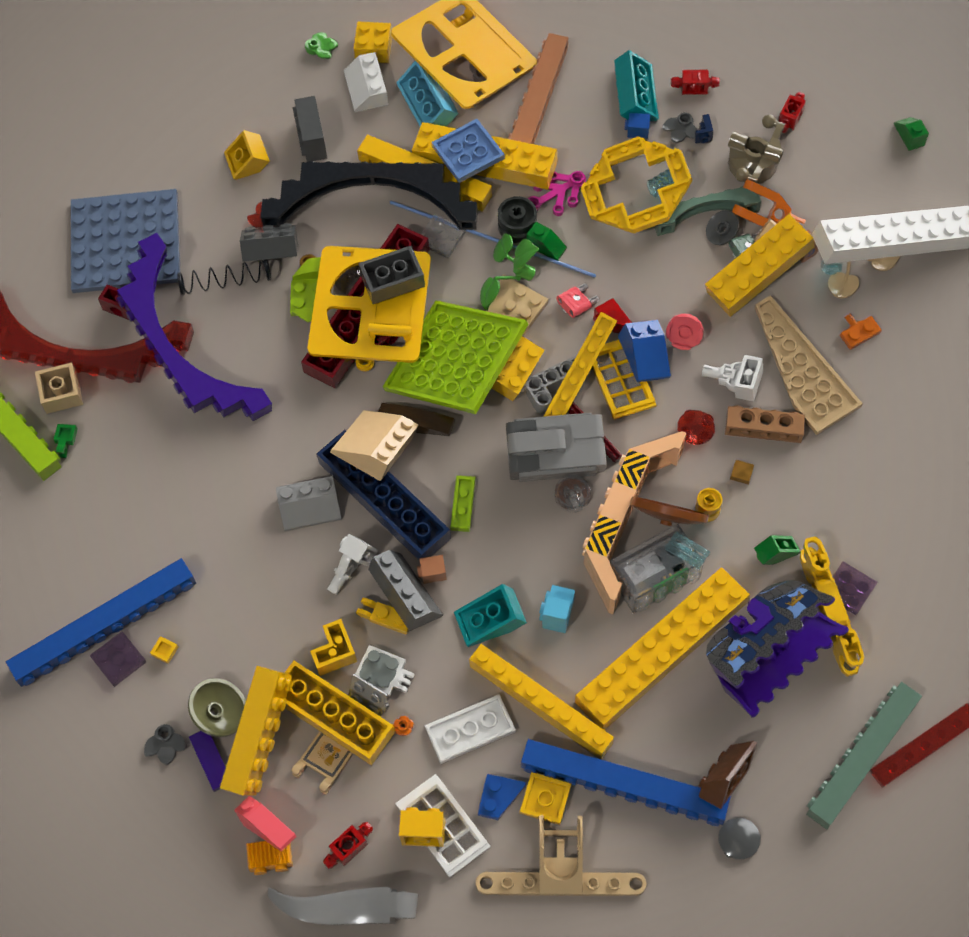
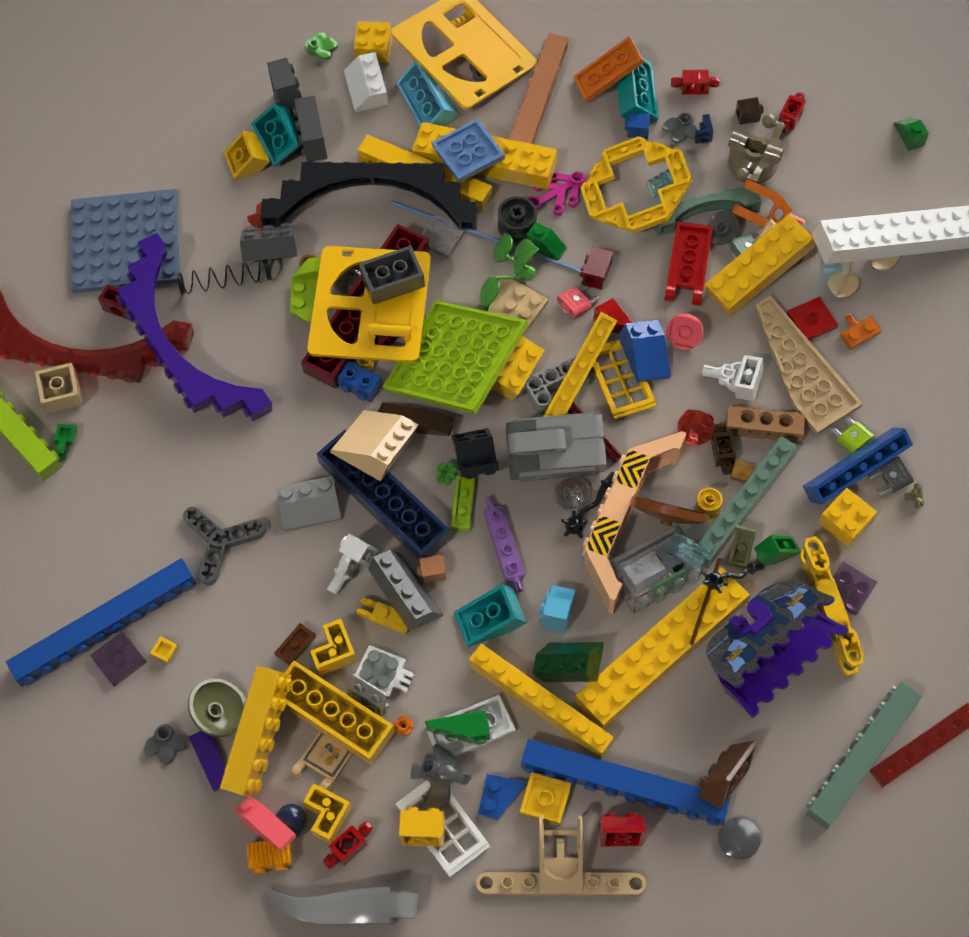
none -> dark grey piece [183,507,266,586]
none -> teal slope [251,102,300,167]
none -> dark grey brick [267,57,302,119]
none -> reddish brown plate [274,623,316,666]
none -> dark blue hair [276,803,307,837]
none -> yellow brick [303,783,352,844]
none -> blue brick [337,361,382,402]
none -> dark grey animal [410,744,472,810]
none -> green slope [425,710,490,745]
none -> bright green plant [436,461,459,485]
none -> black bracket [451,428,500,479]
none -> medium lavender plate [483,496,525,593]
none -> dark green slope [533,642,604,682]
none -> black piece [561,472,614,539]
none -> orange plate [573,36,645,103]
none -> brick [579,247,613,290]
none -> red slope [599,813,646,847]
none -> red hinge [664,222,713,306]
none -> reddish brown piece [689,558,721,645]
none -> sand green brick [692,436,798,569]
none -> black piece [701,562,764,594]
none -> dark brown piece [711,423,736,475]
none -> olive slope [728,525,757,567]
none -> dark brown brick [735,97,764,125]
none -> red plate [787,296,838,340]
none -> blue brick [803,427,913,504]
none -> yellow brick [818,488,878,547]
none -> lime piece [830,416,875,454]
none -> dark grey piece [867,457,914,497]
none -> olive plant [904,483,924,508]

